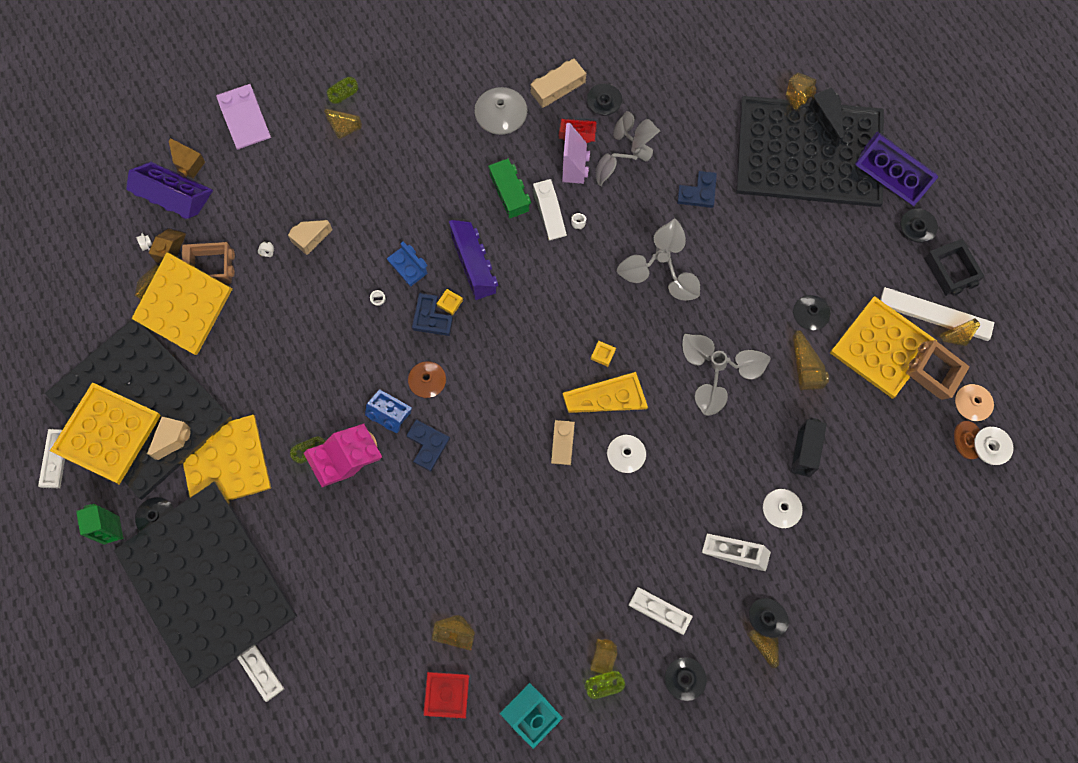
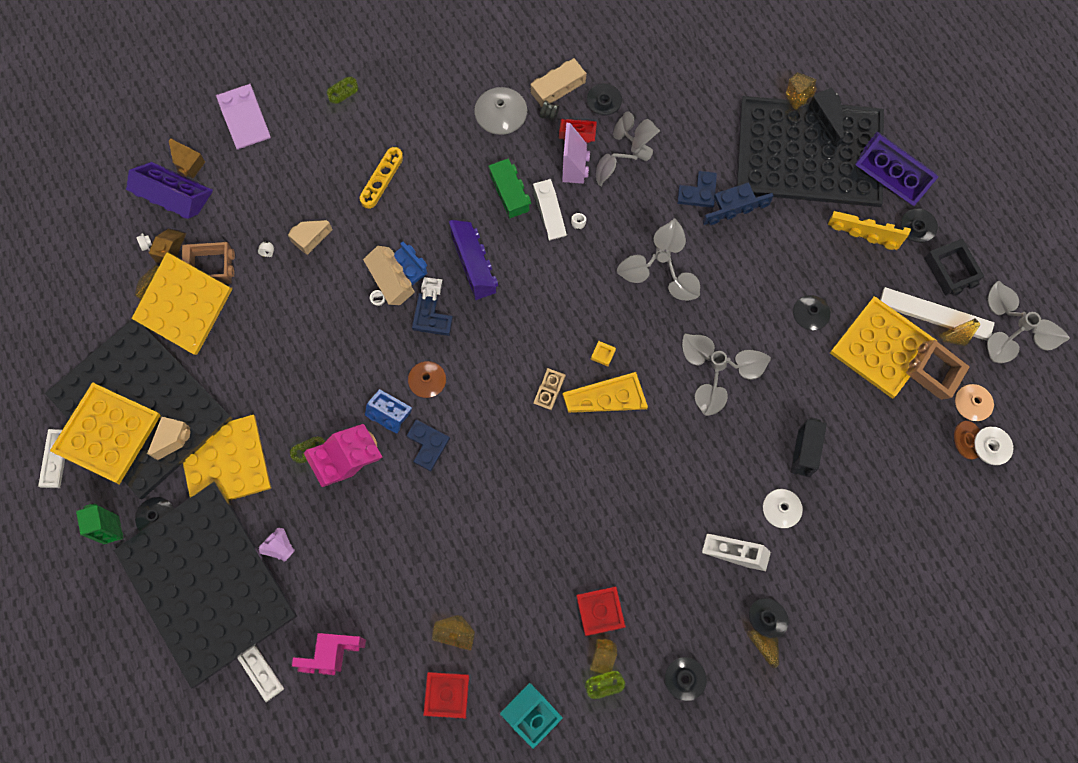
clear yellow slope [325,109,362,139] -> none
yellow plate [437,289,463,315] -> none
tan slope [551,420,575,465] -> none
white dish [607,435,646,473] -> none
white tile [628,587,693,635] -> none
clear yellow slope [793,330,829,390] -> none
none -> lavender rock [259,528,295,562]
none -> dark pink bracket [292,633,366,675]
none -> yellow beam [360,147,403,209]
none -> tan brick [363,246,415,305]
none -> white plate [421,277,442,301]
none -> tan slope [534,368,566,410]
none -> pearl dark grey wheel [540,101,559,122]
none -> red plate [576,587,625,636]
none -> dark blue bracket [703,183,774,225]
none -> yellow wing [828,211,911,250]
none -> light grey plant [987,281,1070,363]

